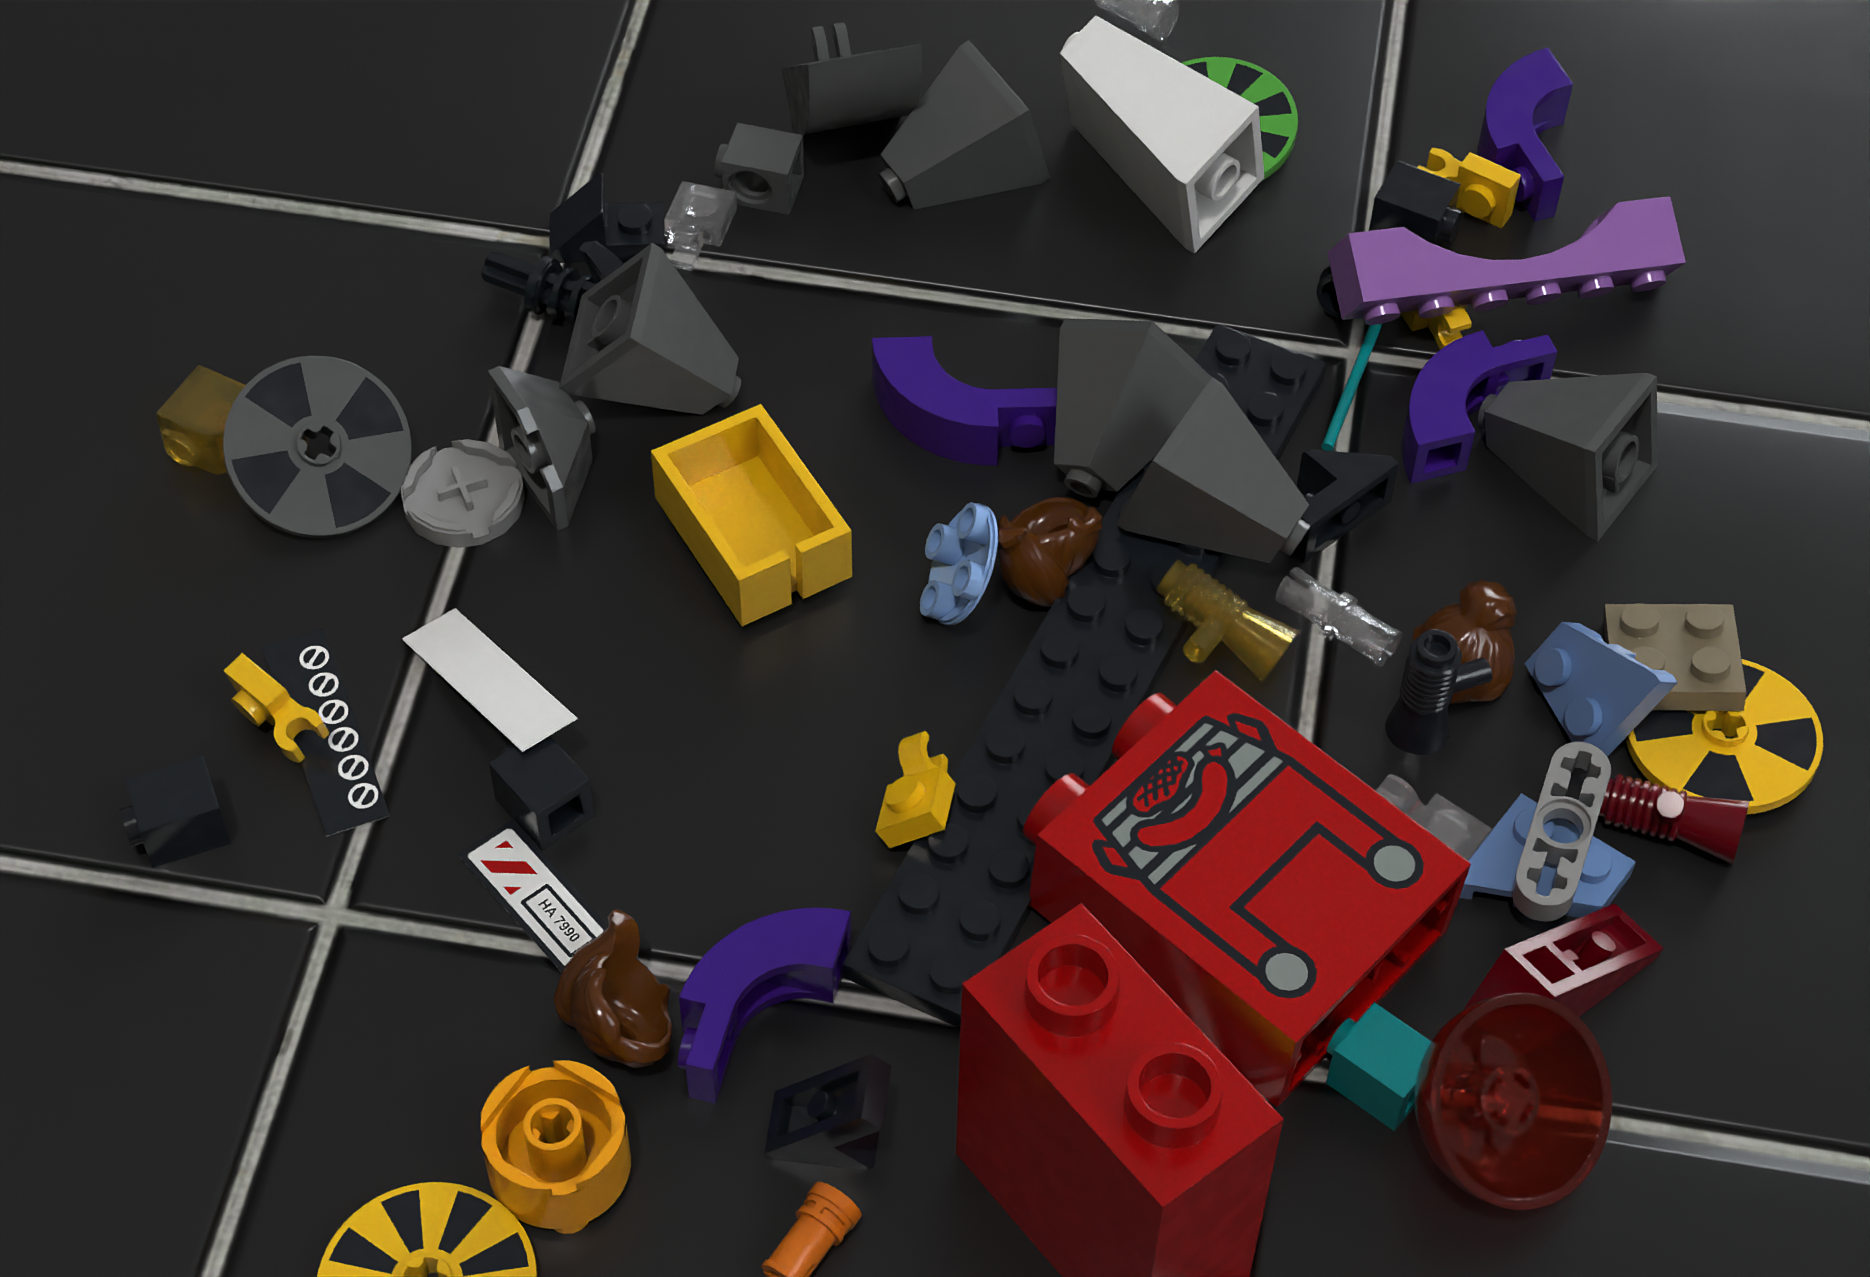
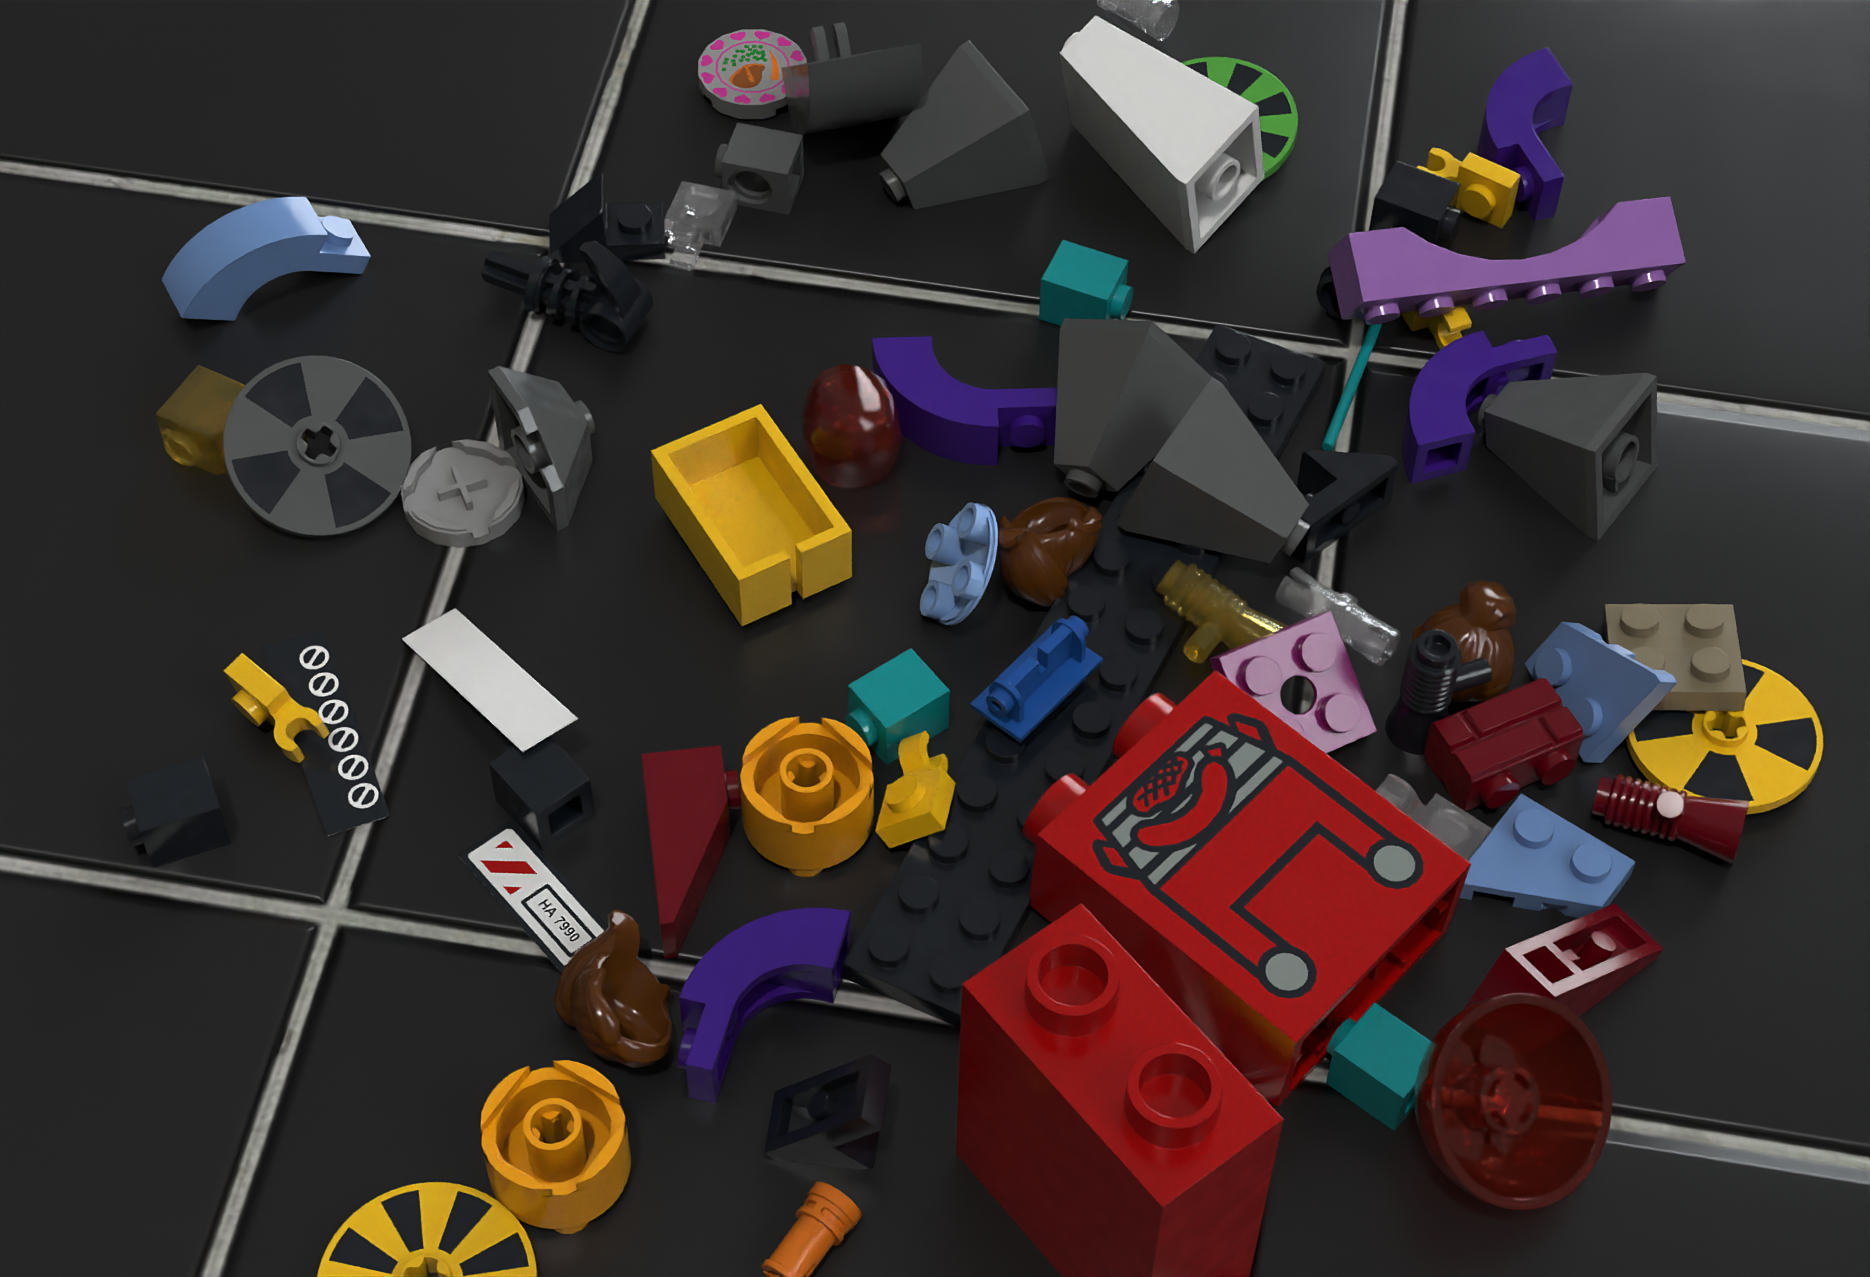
dark grey slope [559,243,741,415] -> none
light grey beam [1512,742,1611,922] -> none
none -> medium blue arch [161,197,371,321]
none -> dark red slope [641,745,741,959]
none -> light grey tile [698,29,807,119]
none -> light orange brick [740,716,874,877]
none -> clear red piece [801,364,904,489]
none -> teal brick [845,648,950,765]
none -> blue hinge [970,616,1103,743]
none -> teal brick [1039,240,1134,326]
none -> piece [1210,611,1377,753]
none -> dark red brick [1424,678,1584,812]

